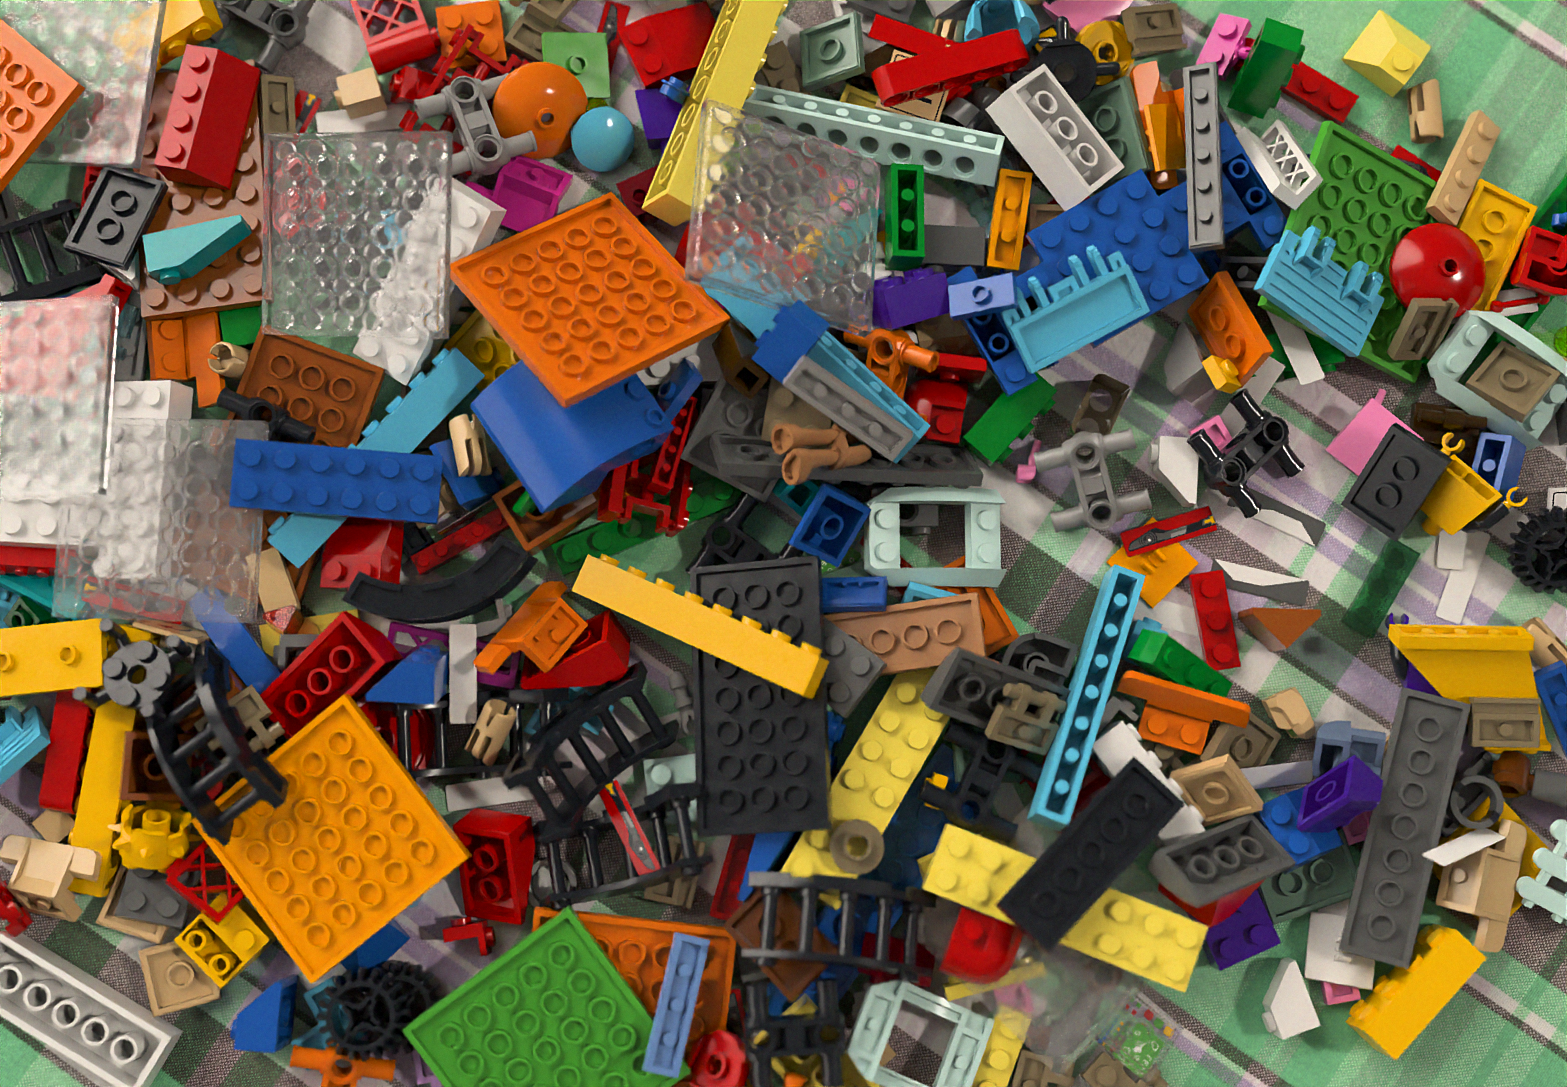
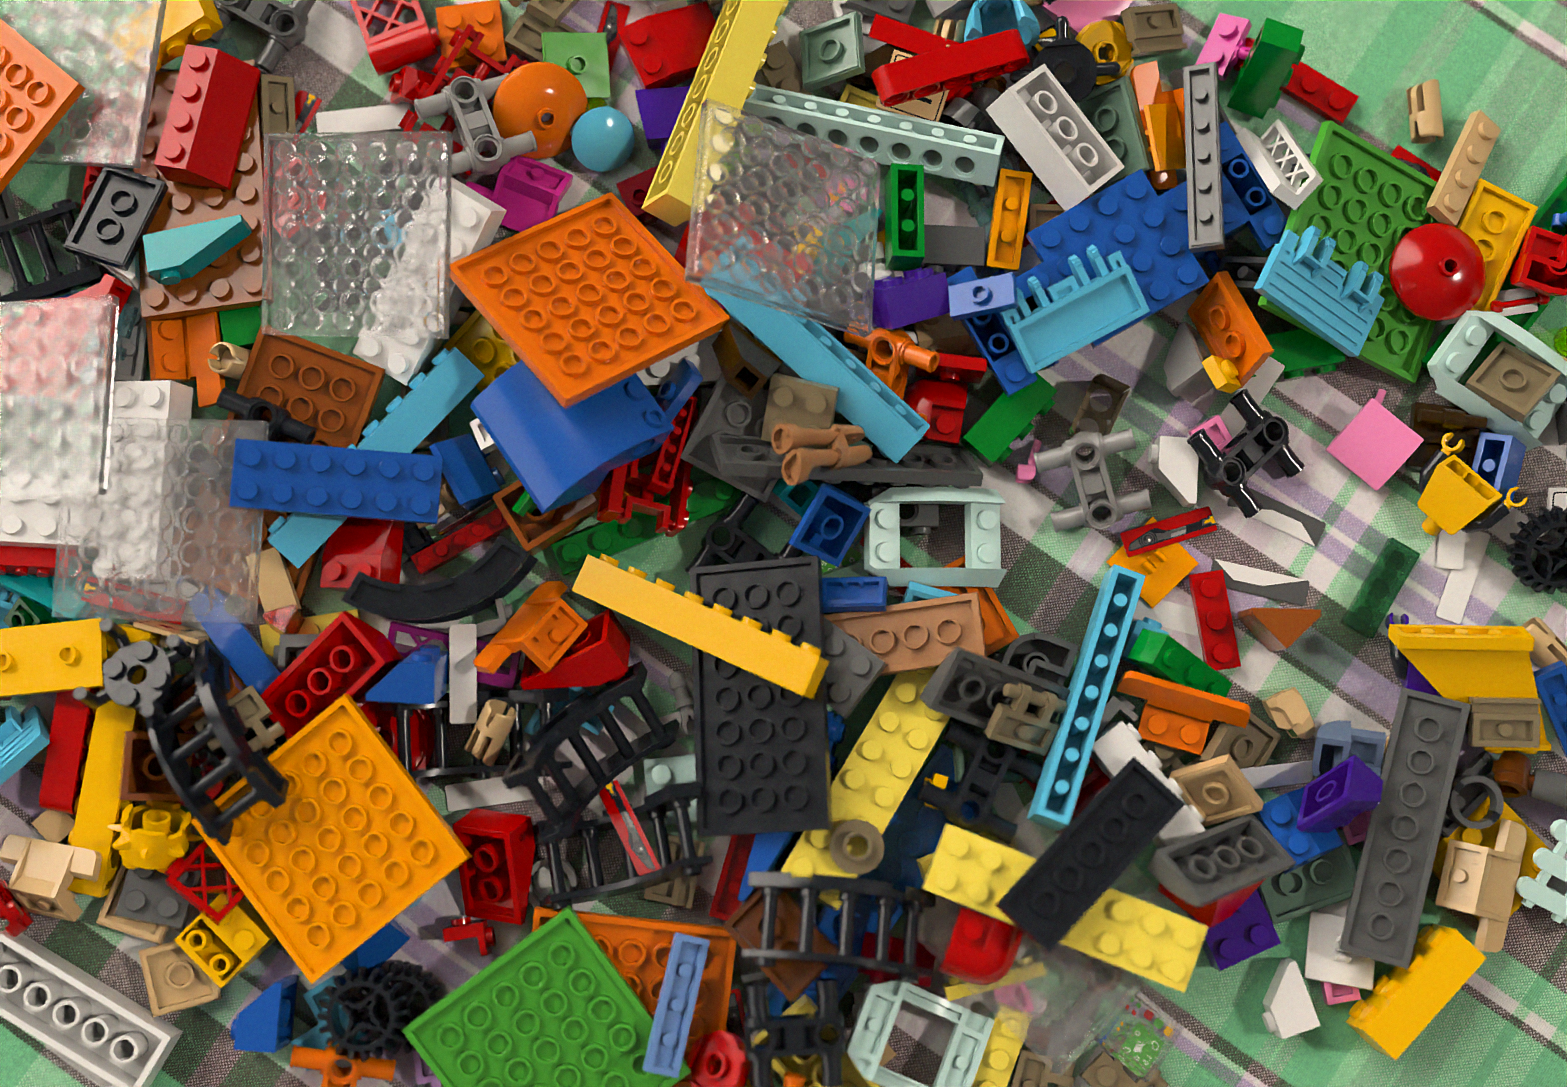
tan brick [334,67,388,120] -> none
tan arm [449,414,492,477] -> none
blue plate [659,76,690,104] -> none
blue brick [751,299,831,384] -> none
light grey plate [783,355,913,461] -> none
white sticker [1266,310,1325,385] -> none
black plate [1341,423,1452,542] -> none
light yellow slope [1342,9,1432,98] -> none
dark tan plate [1387,298,1459,360] -> none
white sticker [1422,828,1505,866] -> none

